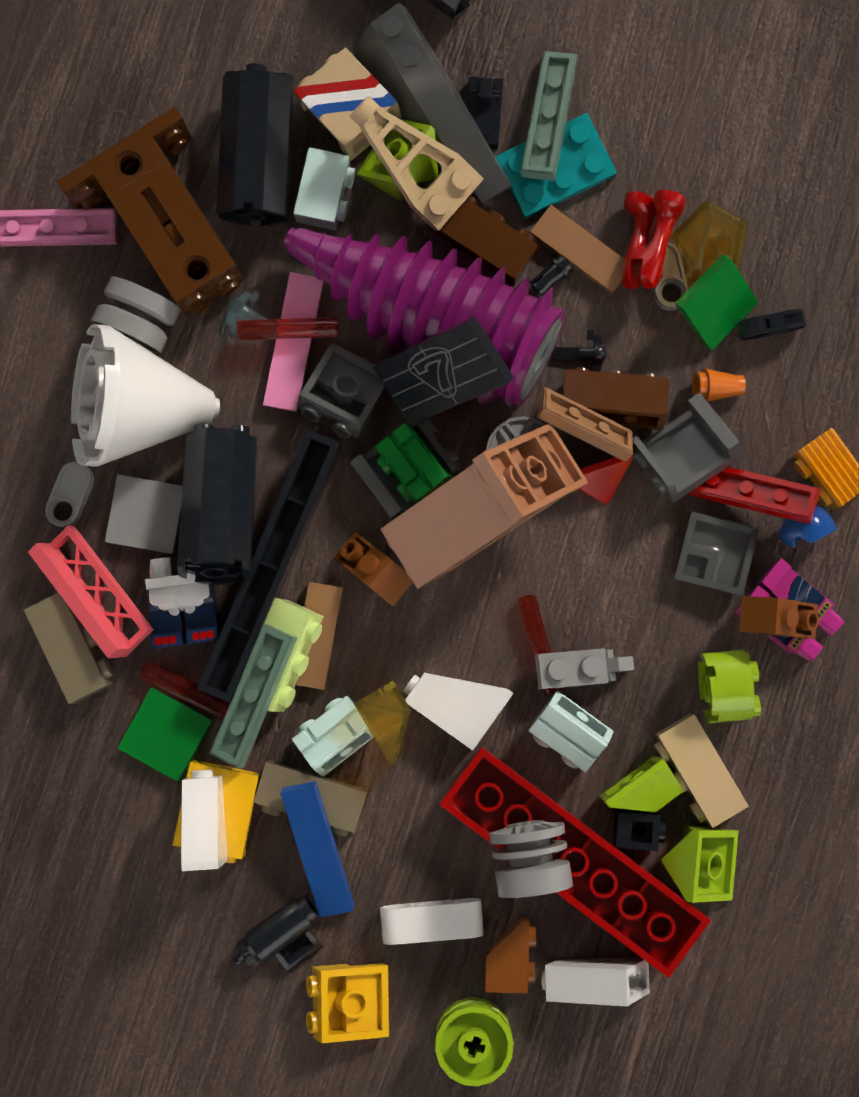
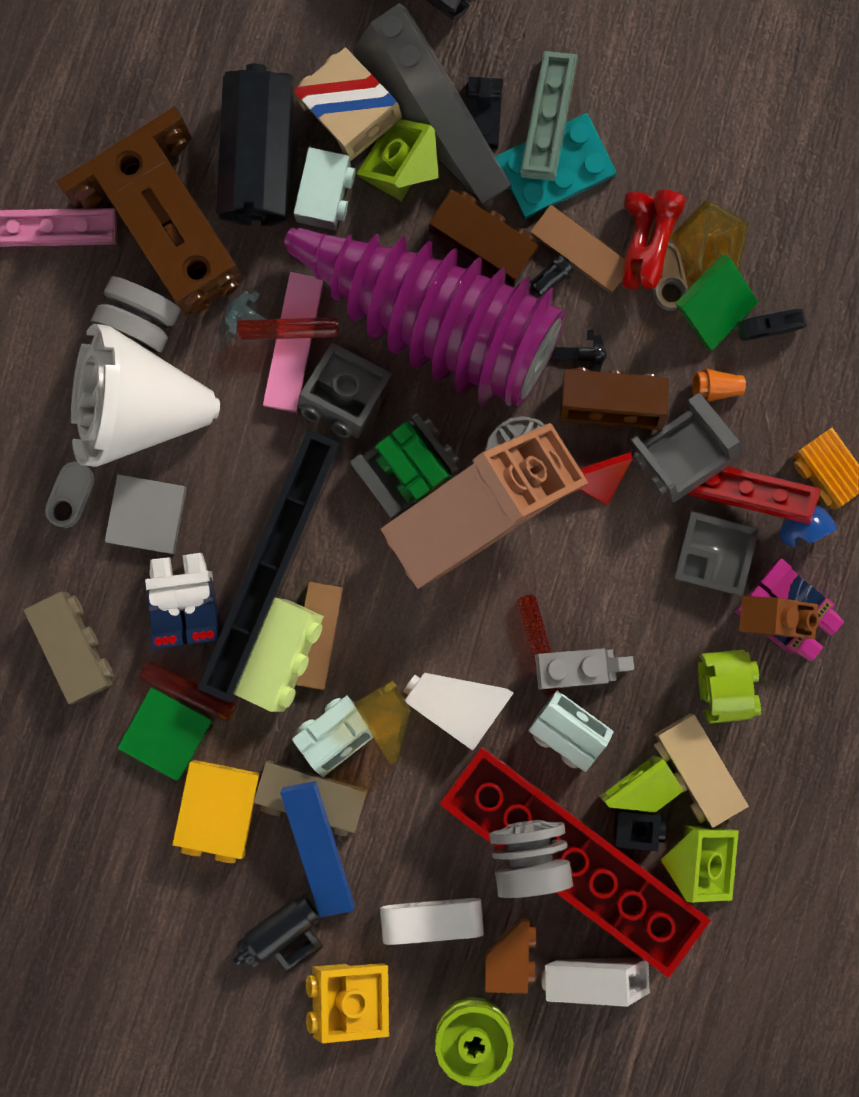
coral fence [28,525,154,659] -> none
black brick [177,423,258,585] -> none
white slope [181,769,228,871] -> none
sand green tile [209,623,297,768] -> none
dark orange slope [334,532,413,607] -> none
tan plate [349,96,484,231] -> none
black tile [372,316,514,425] -> none
medium nougat tile [537,387,633,462] -> none

